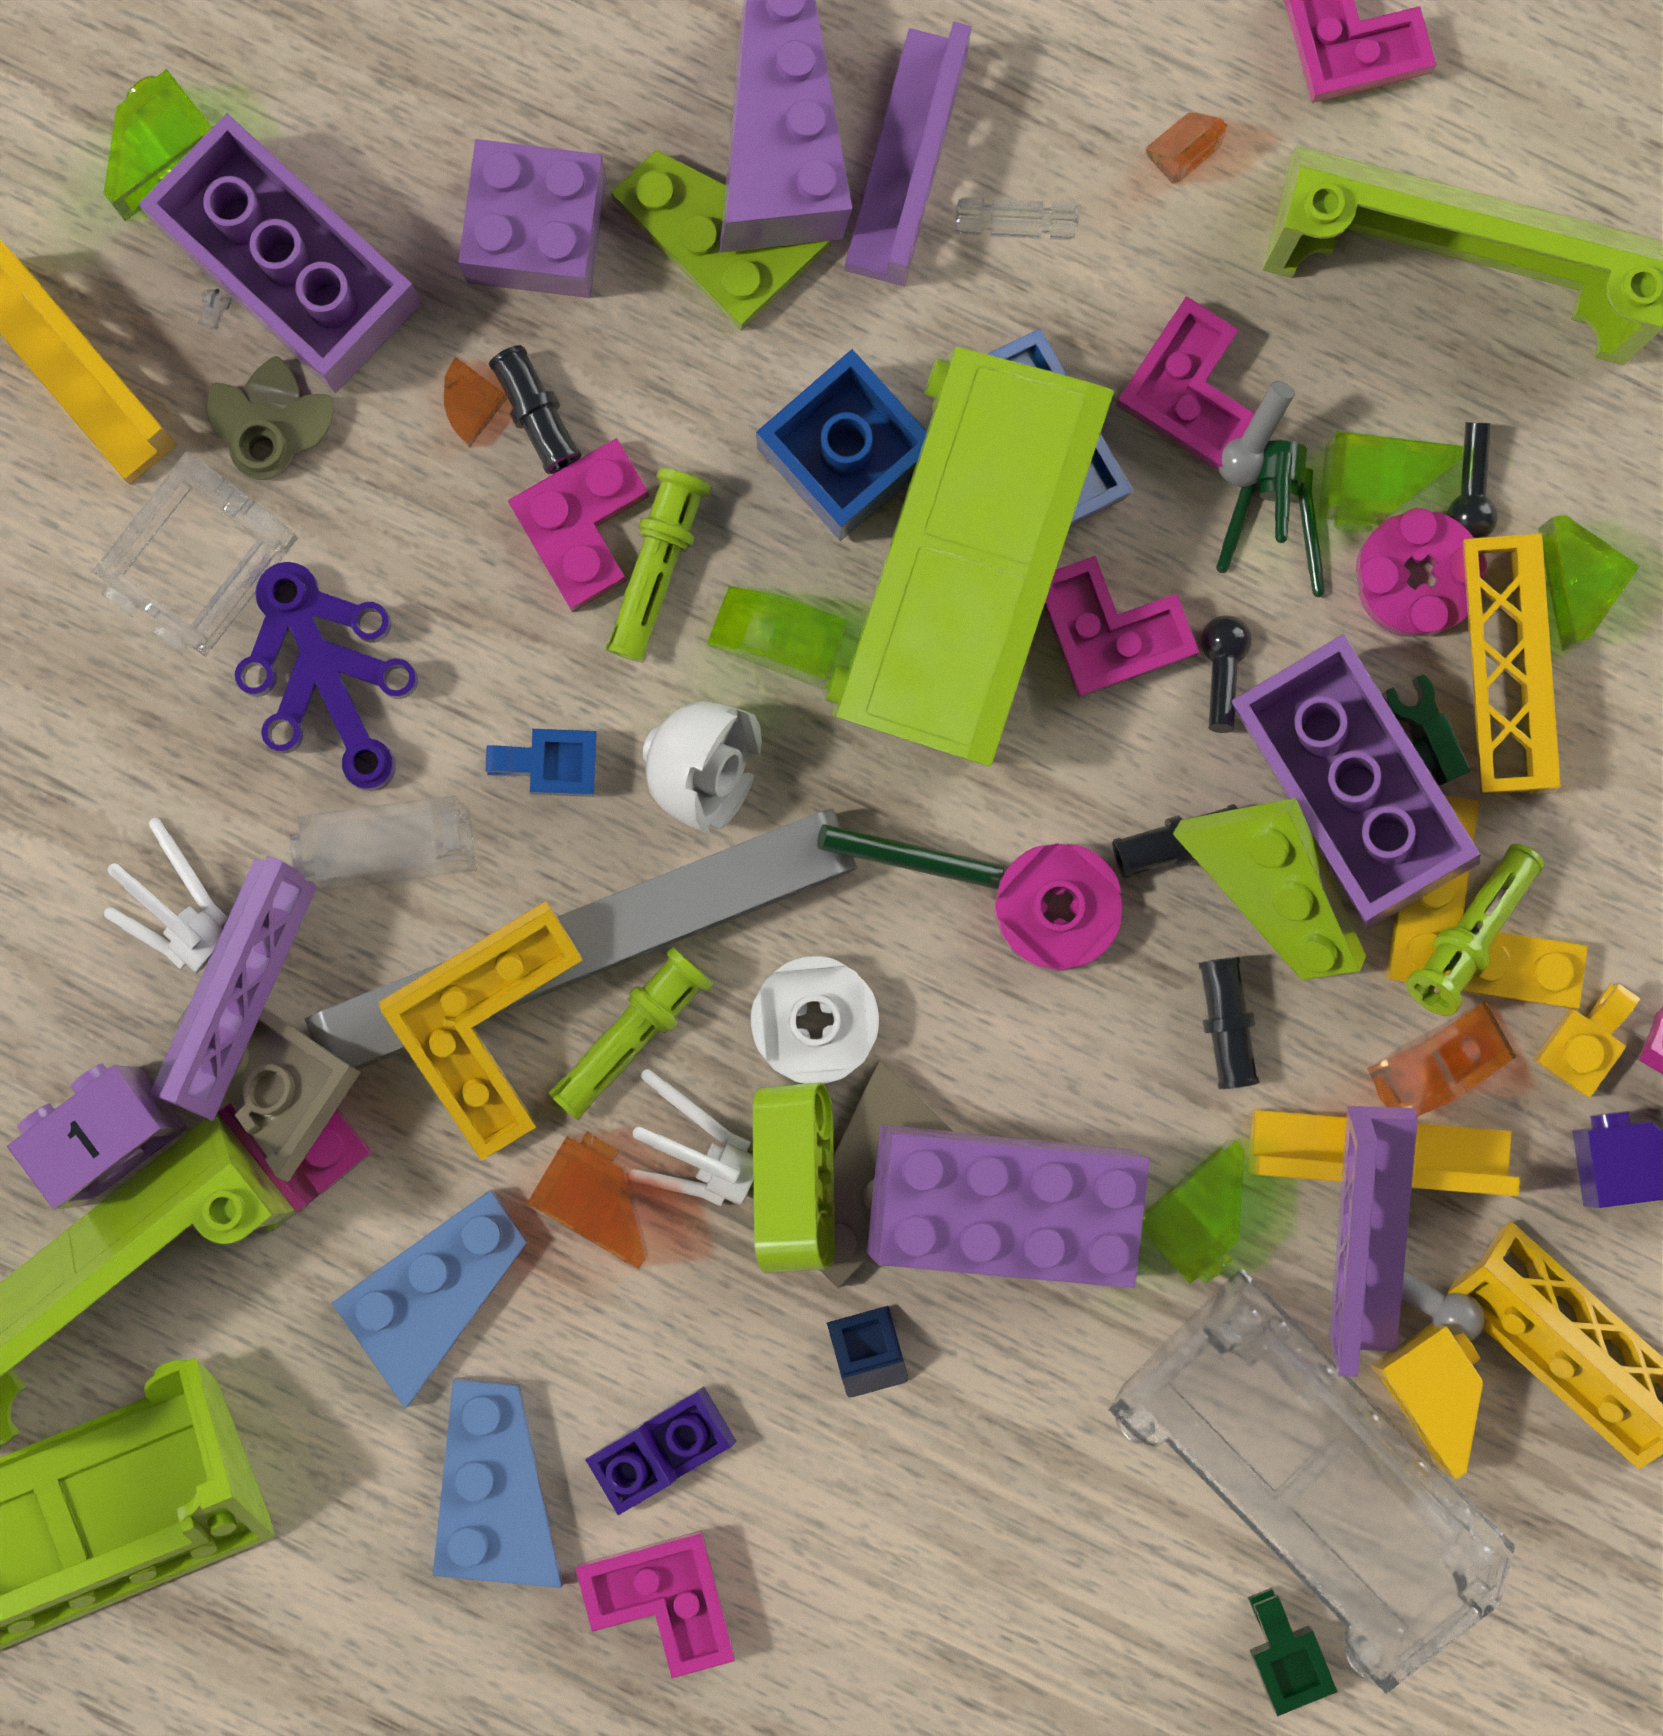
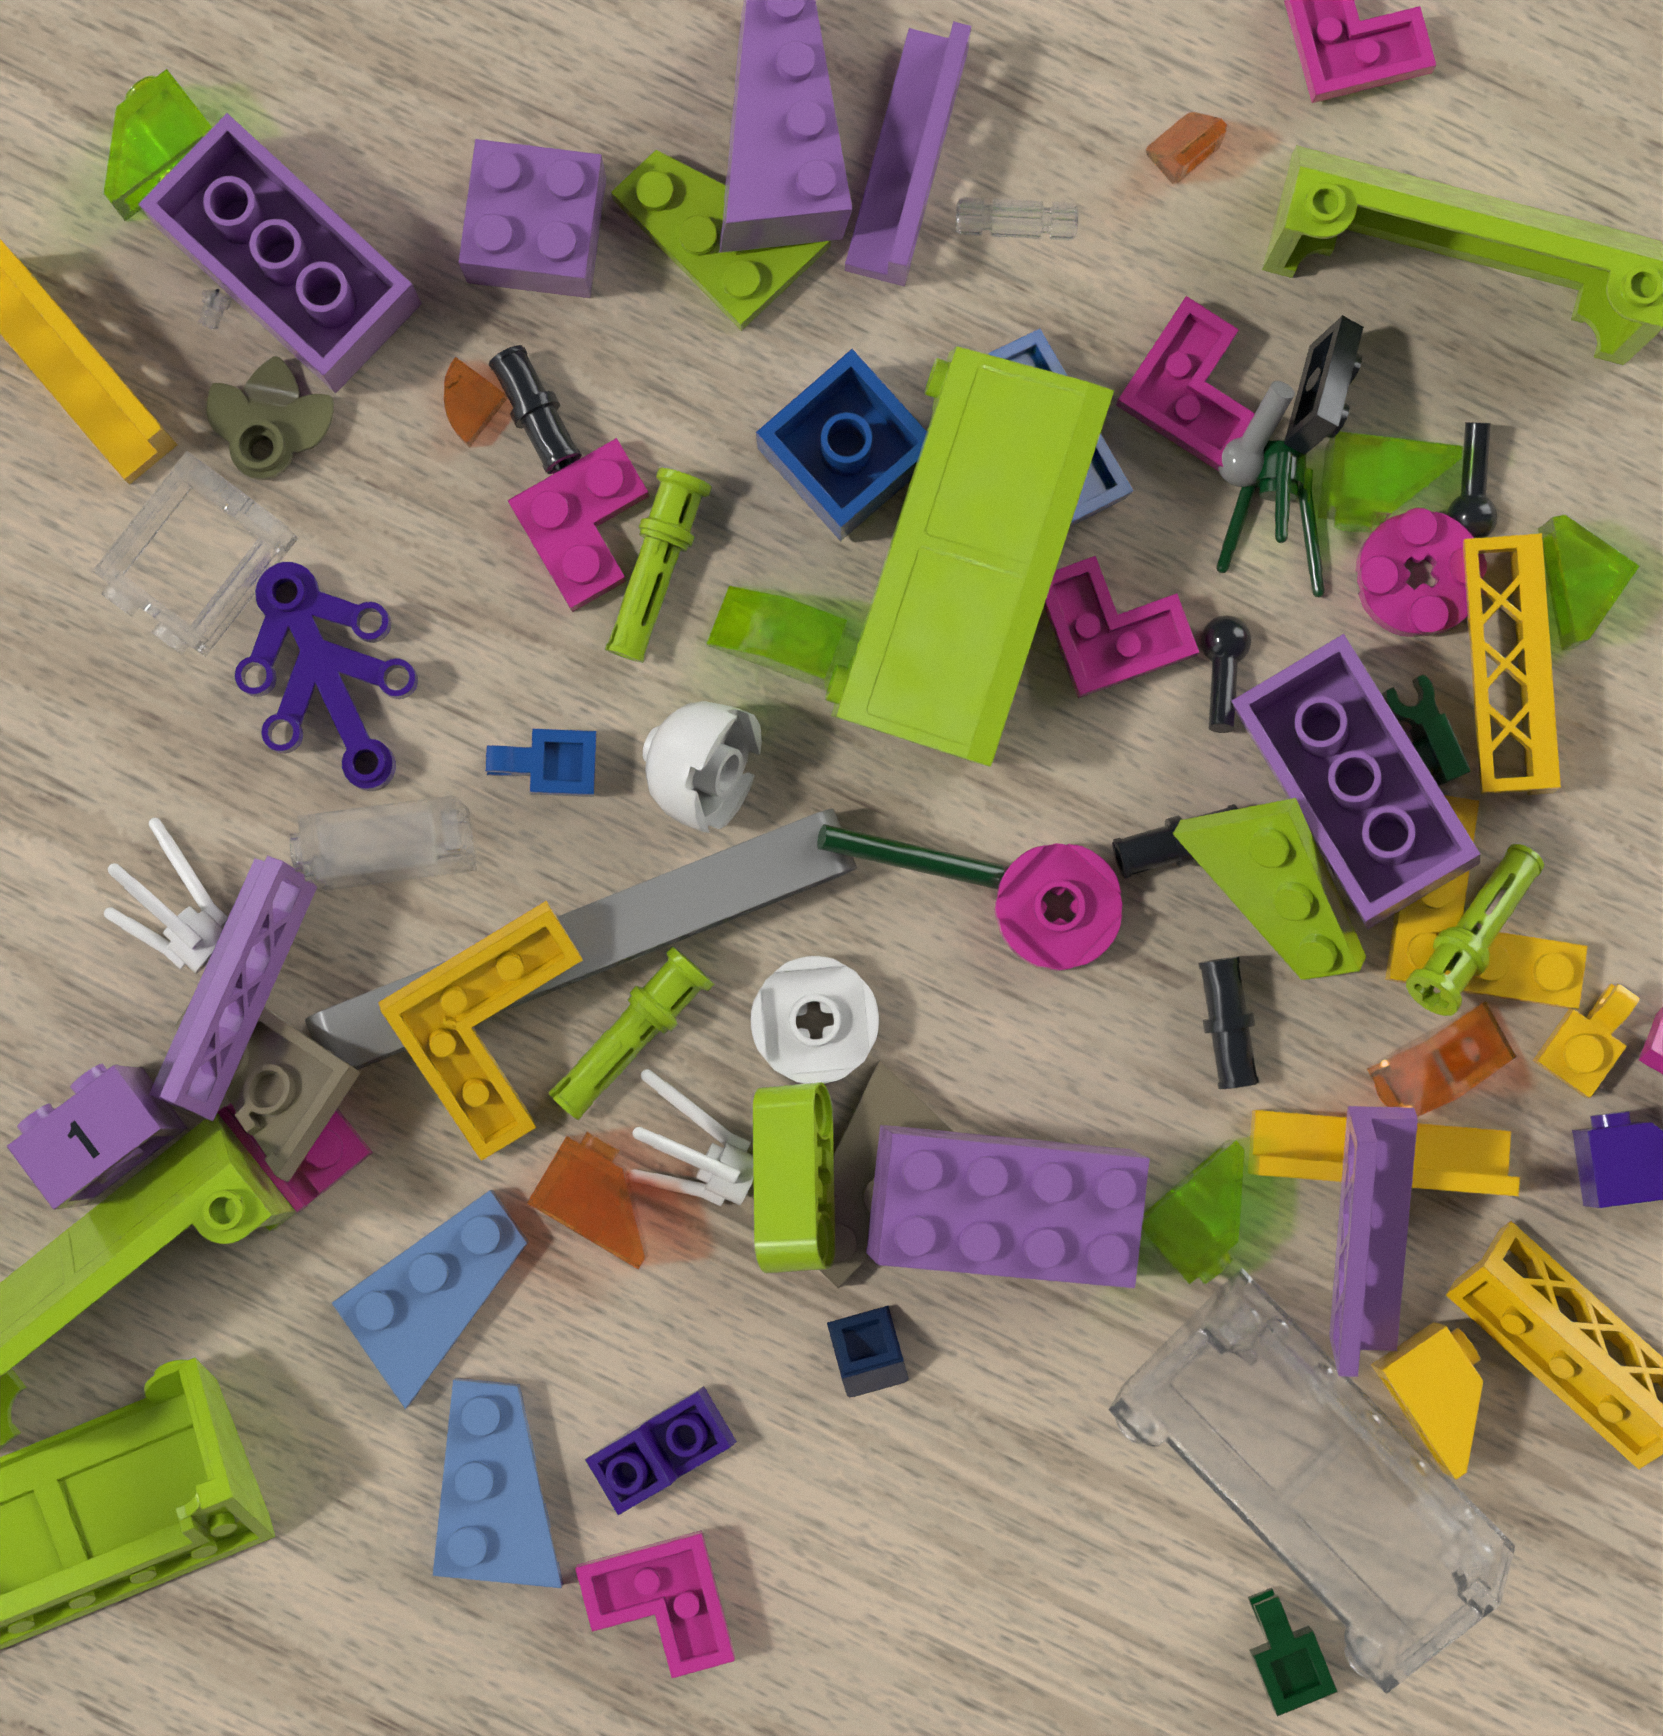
light grey bar [1402,1271,1485,1341] -> none
none -> black plate [1284,315,1364,455]

